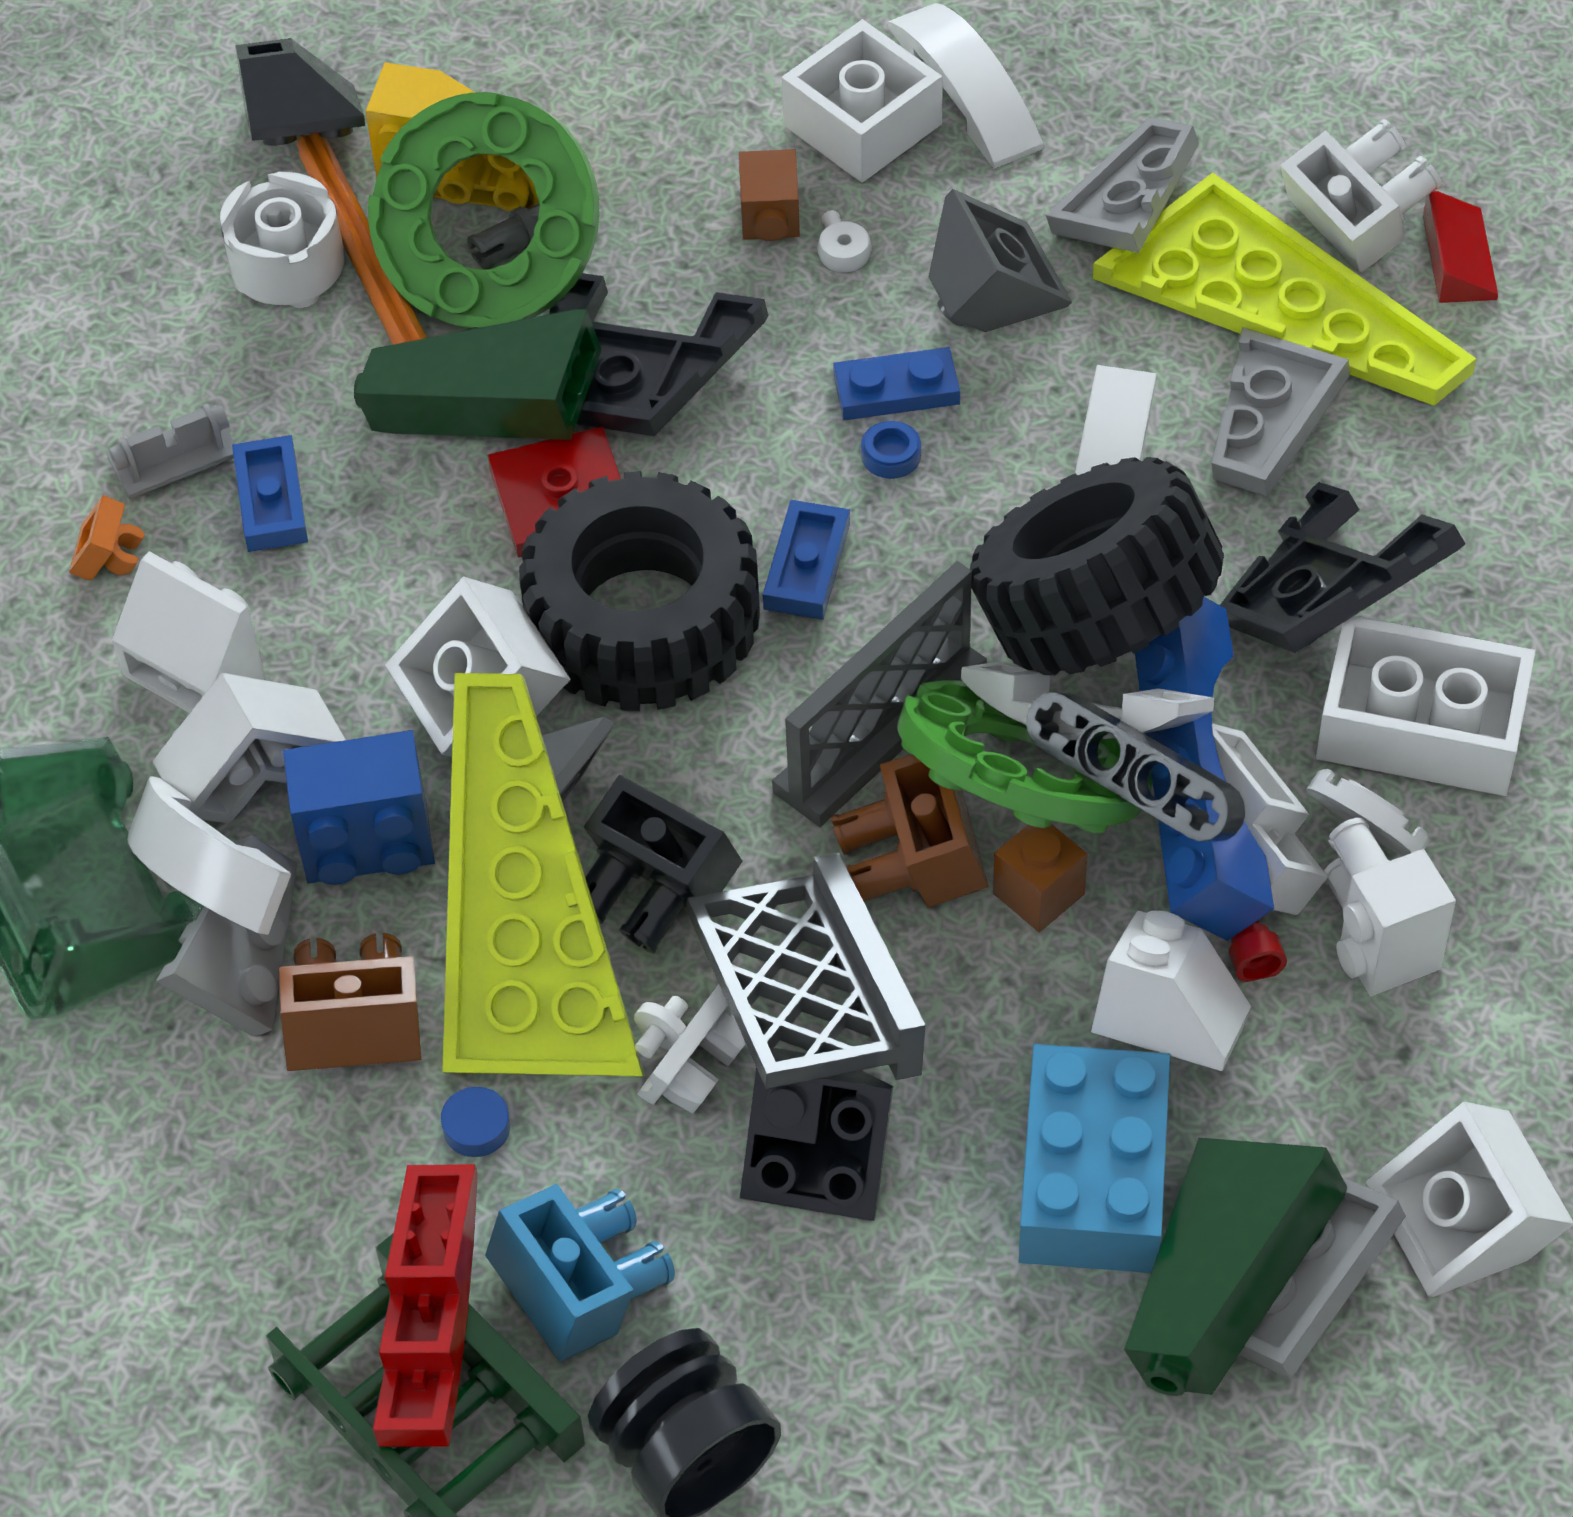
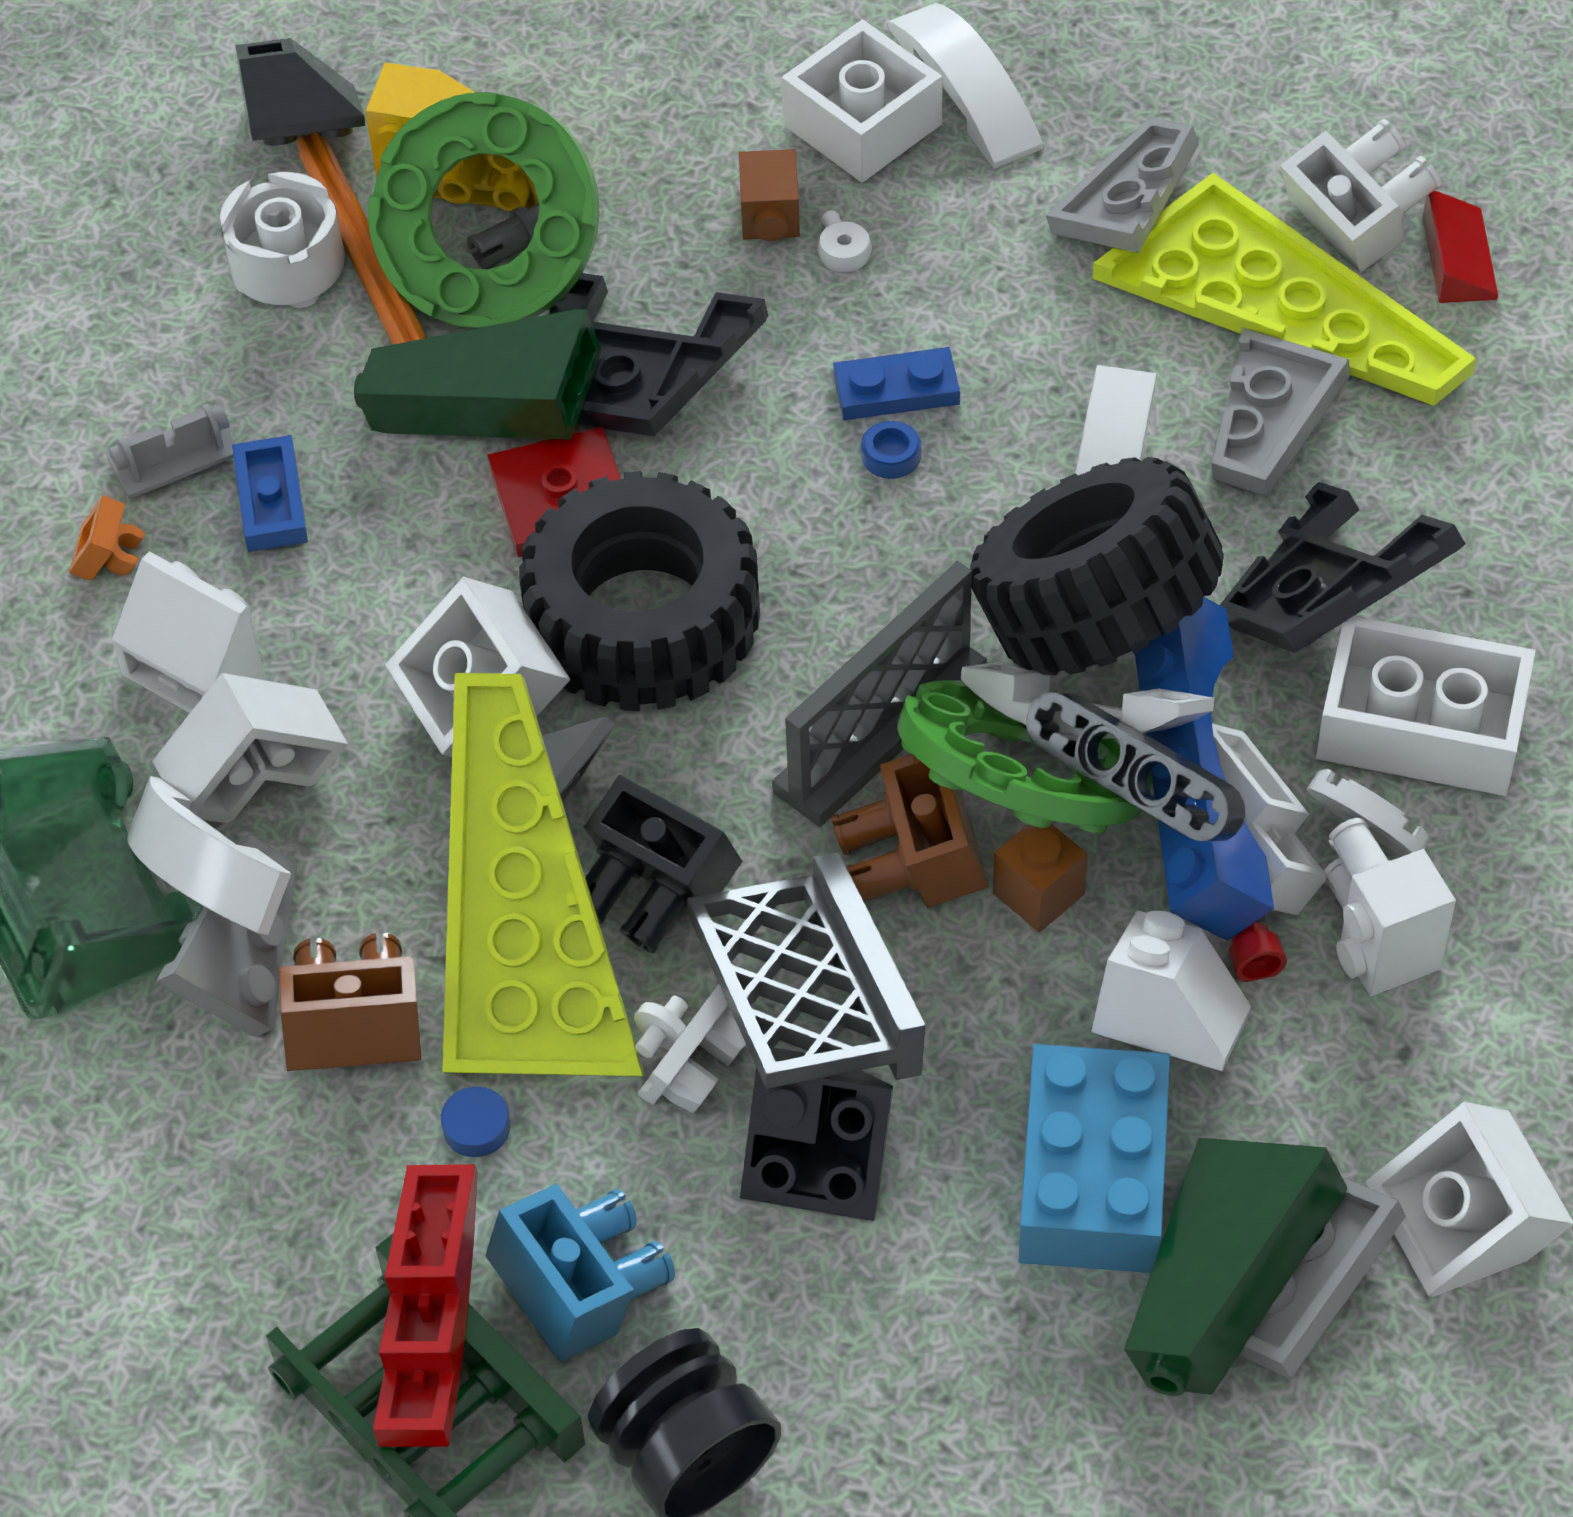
blue brick [283,730,435,885] -> none
blue plate [763,499,850,620] -> none
dark grey slope [928,189,1072,332] -> none

